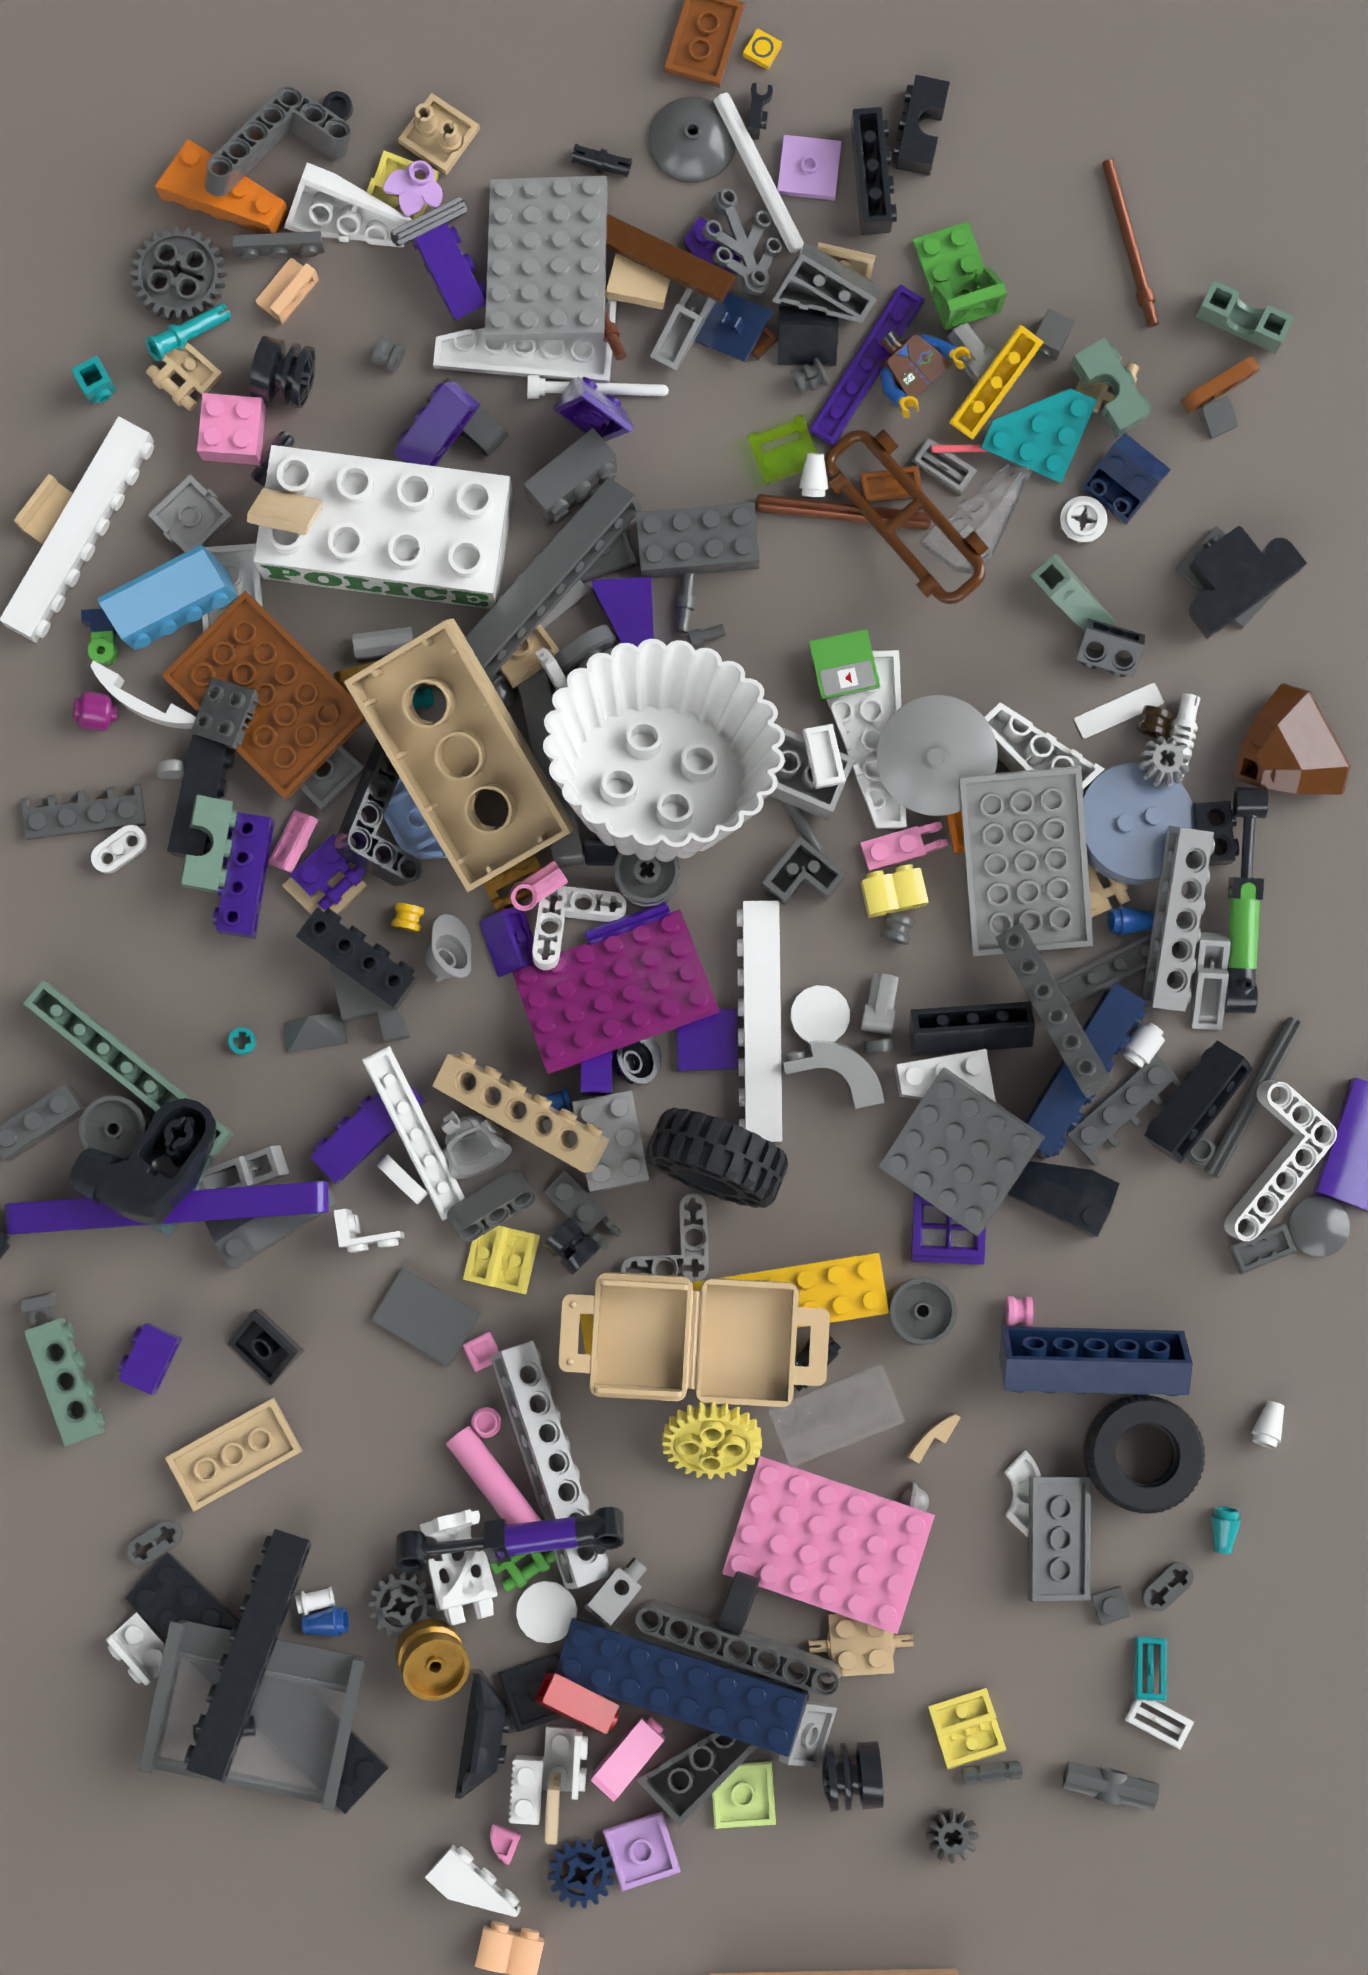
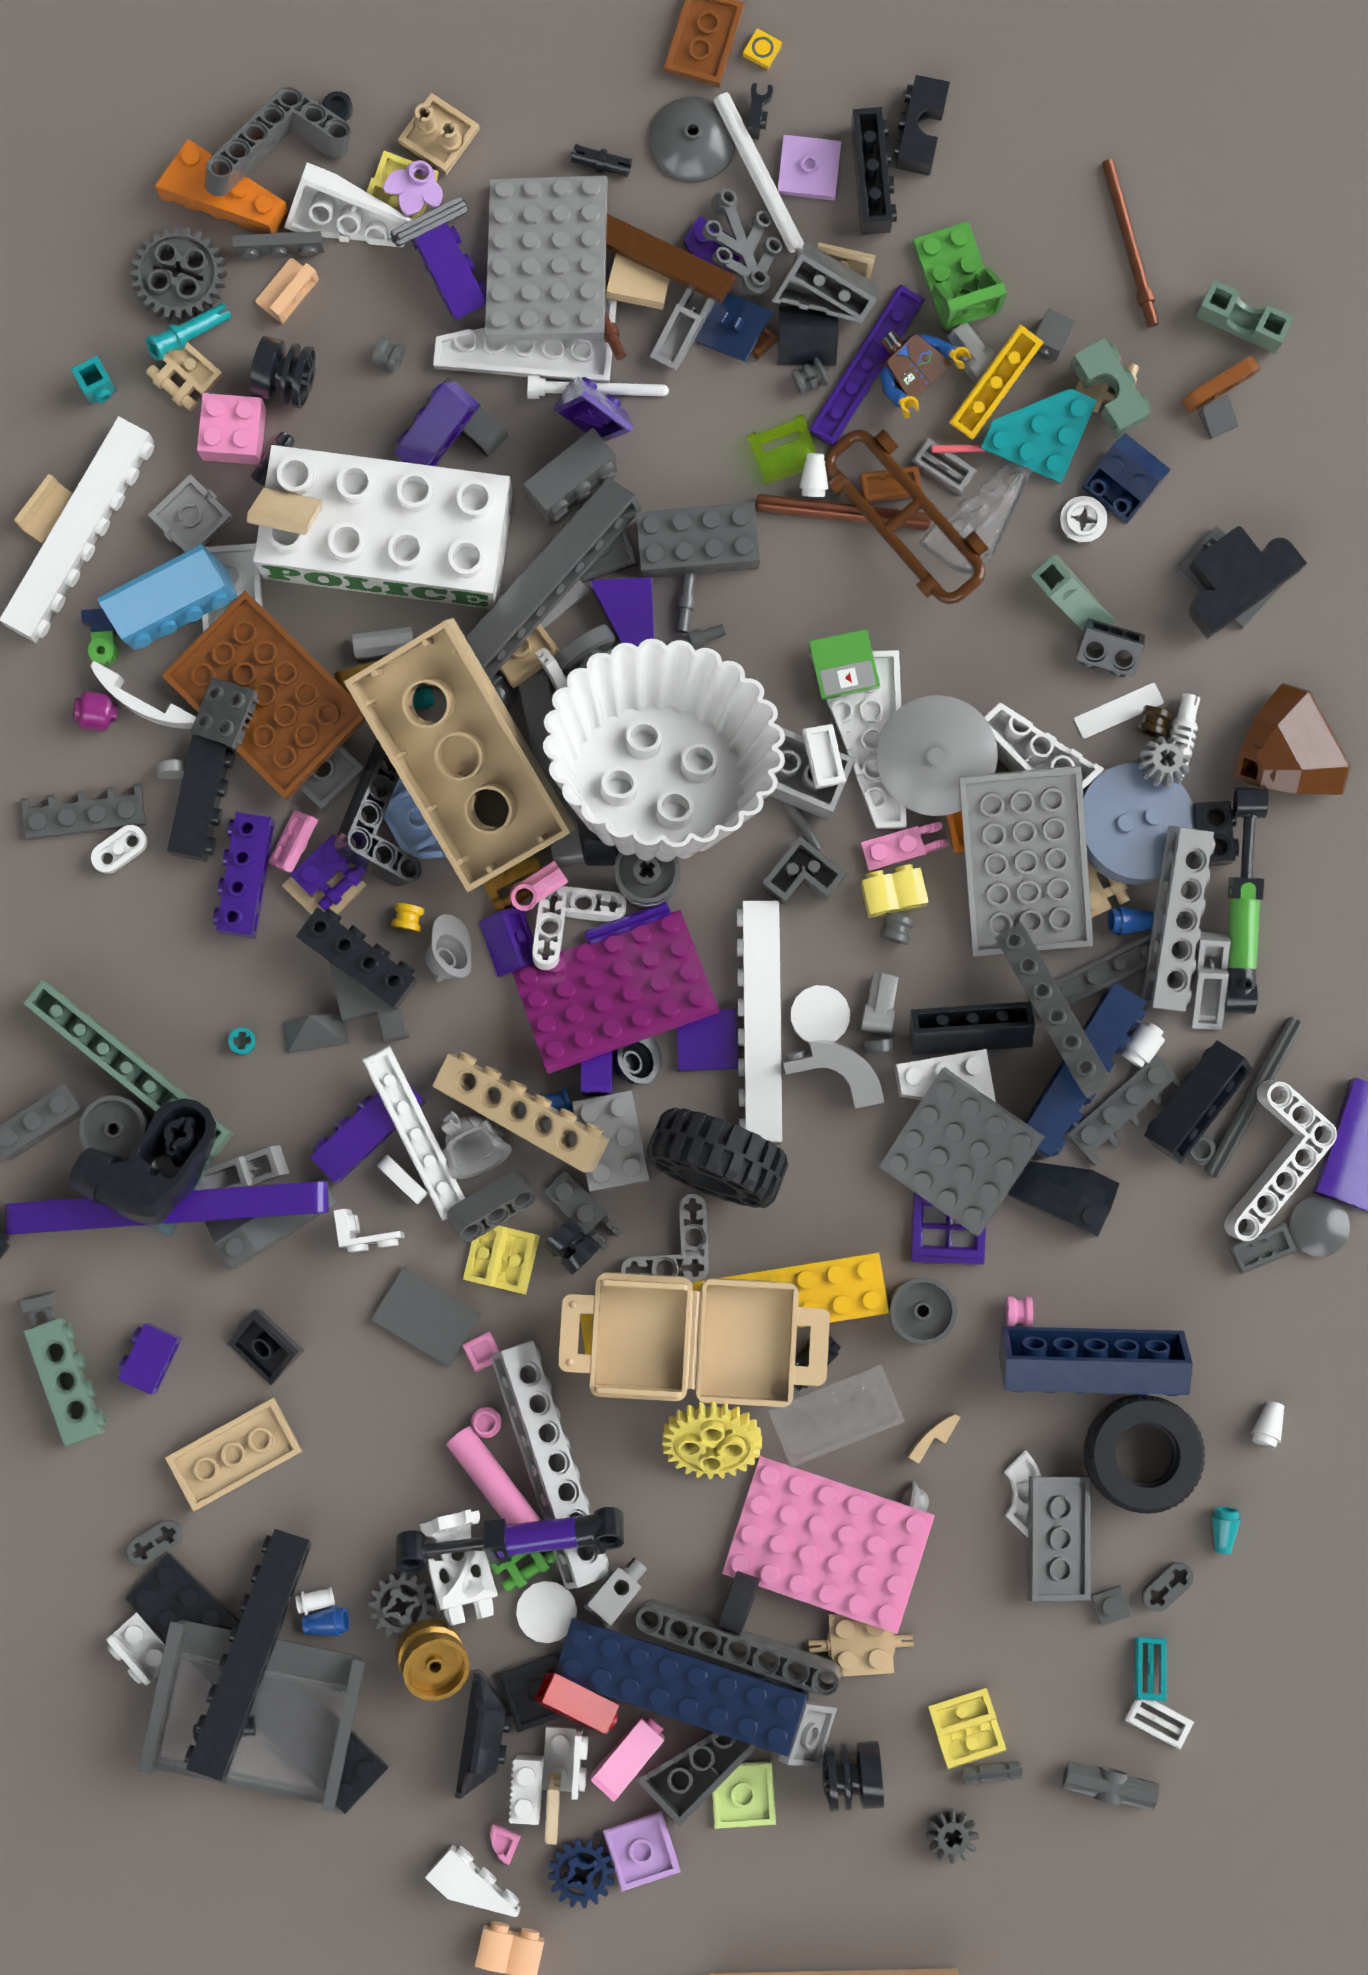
sand green arch [179,795,237,893] -> none

